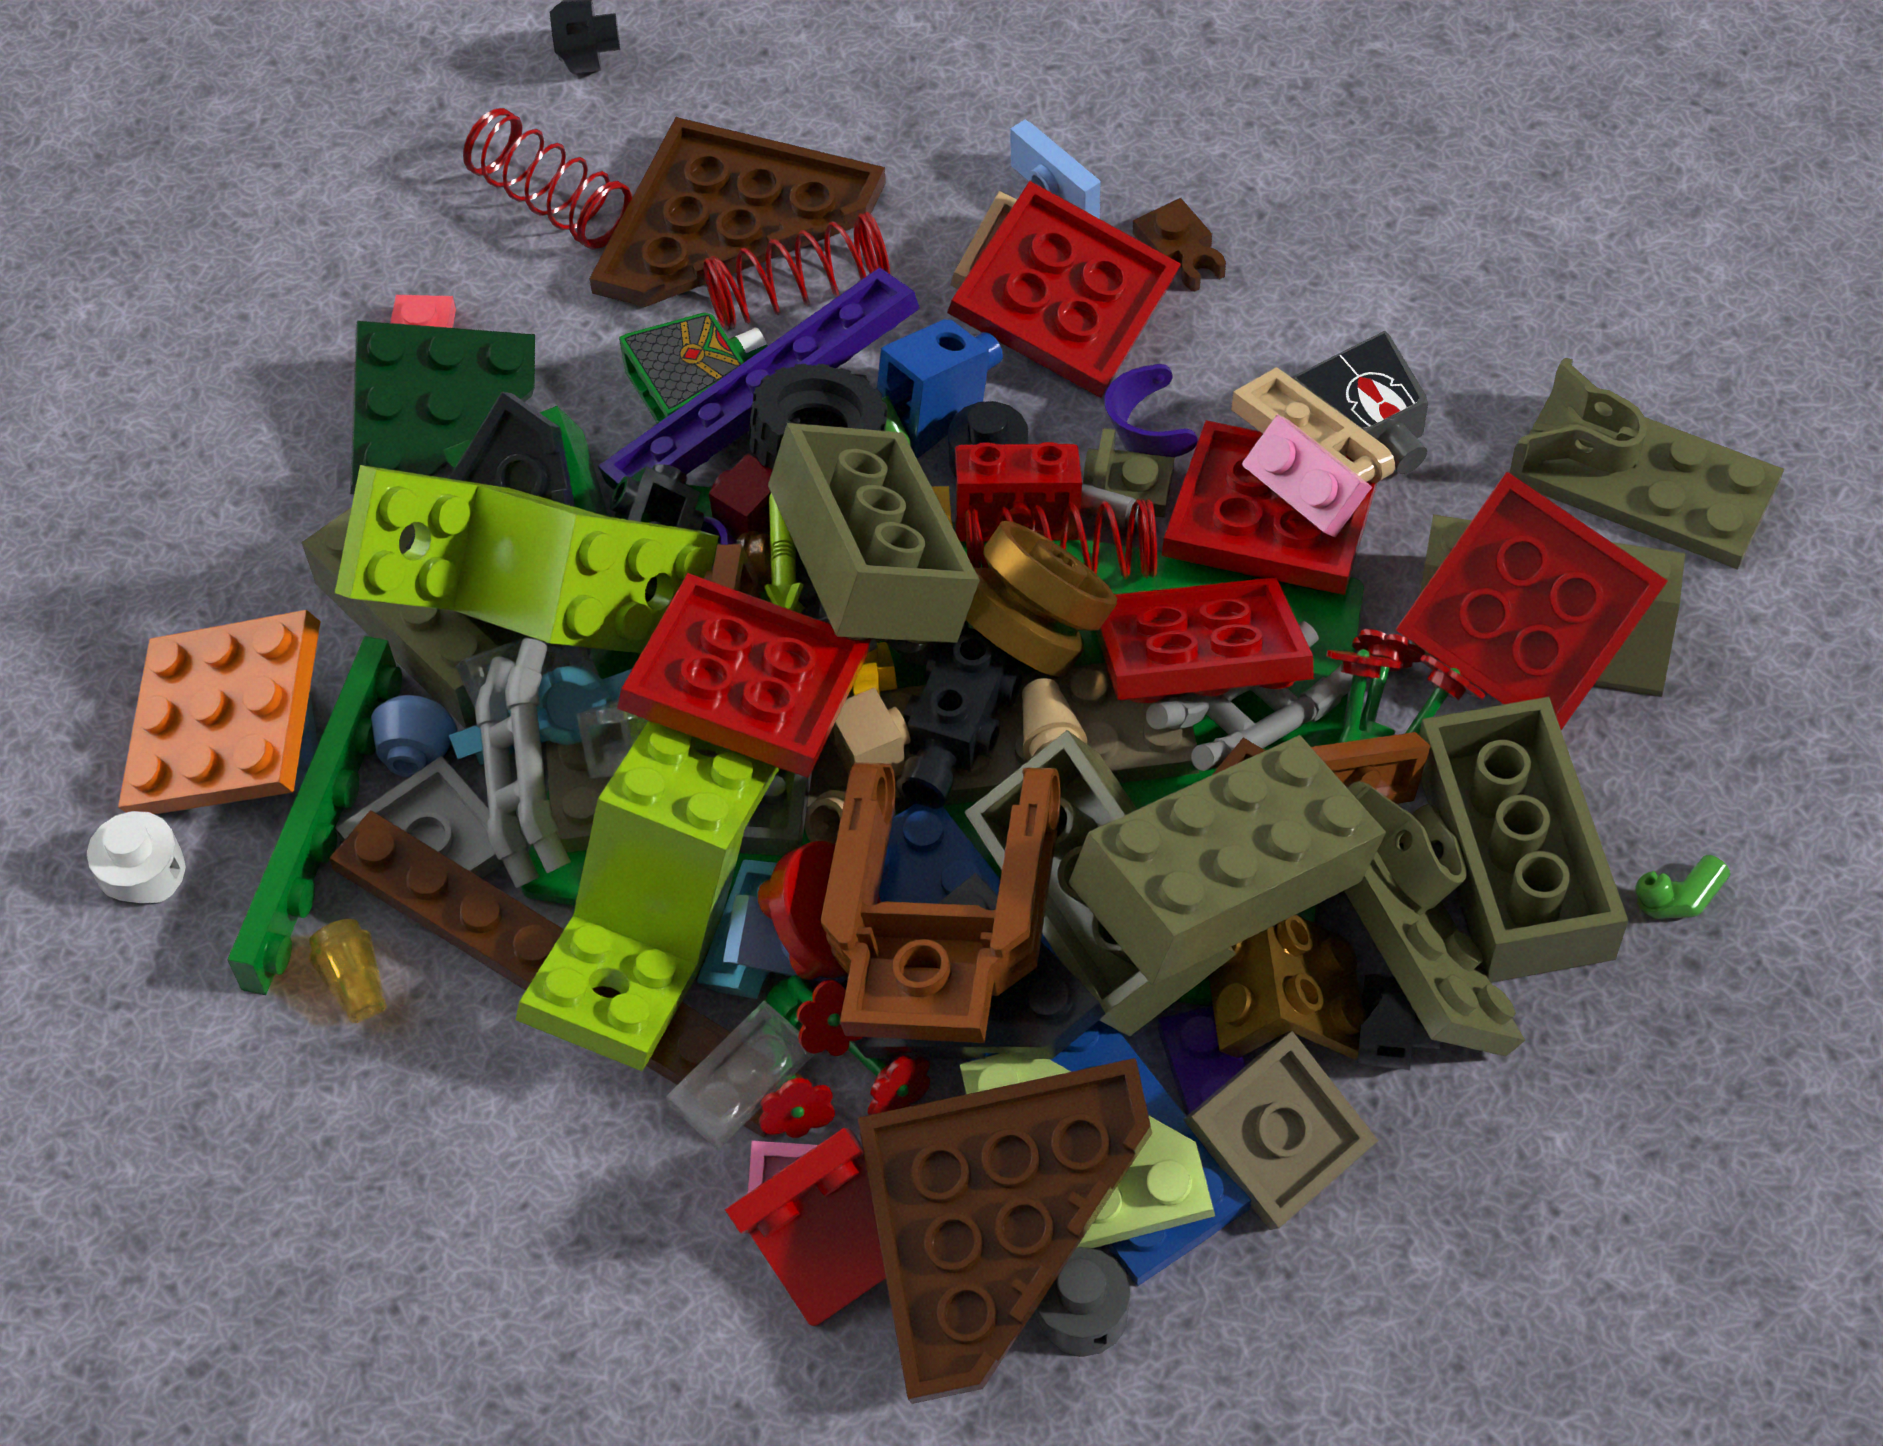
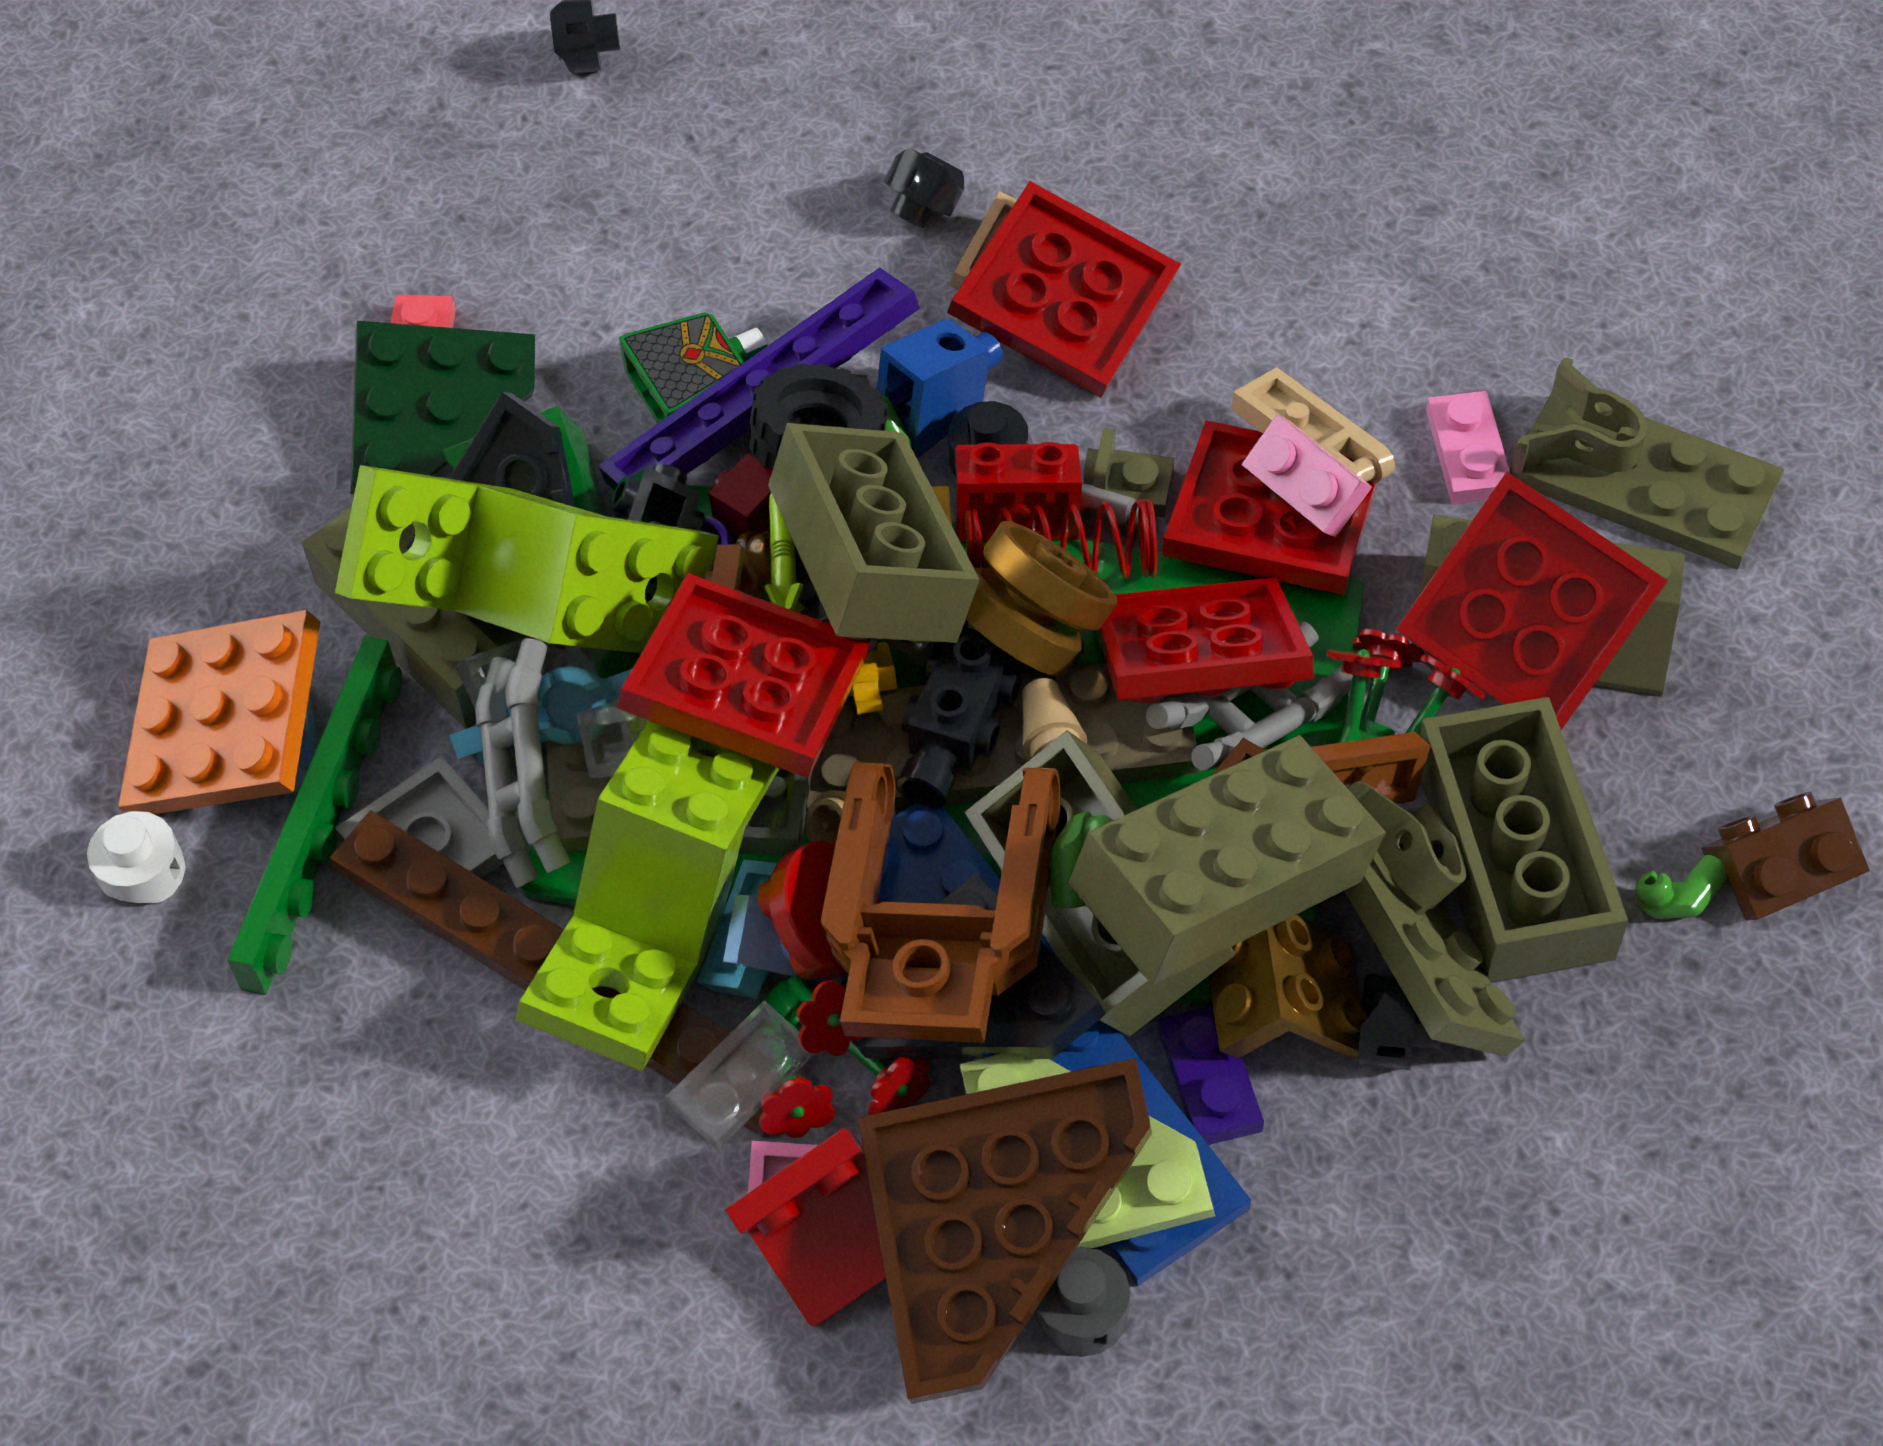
clear yellow cone [308,919,387,1023] -> none
medium blue cone [371,695,458,777] -> none
red piece [463,108,632,250] -> none
reddish brown plate [589,117,886,307] -> none
red piece [703,212,890,330] -> none
tan plate [830,688,910,776] -> none
light blue plate [1010,119,1101,219] -> none
dark purple helmet [1104,364,1198,458] -> none
reddish brown plate [1132,198,1226,292] -> none
dark tan plate [1183,1031,1379,1230] -> none
torso [1291,331,1428,474] -> none
none -> black piece [883,148,964,228]
none -> bright green arm [1049,811,1112,909]
none -> bright pink plate [1426,391,1510,505]
none -> reddish brown bracket [1701,792,1870,920]

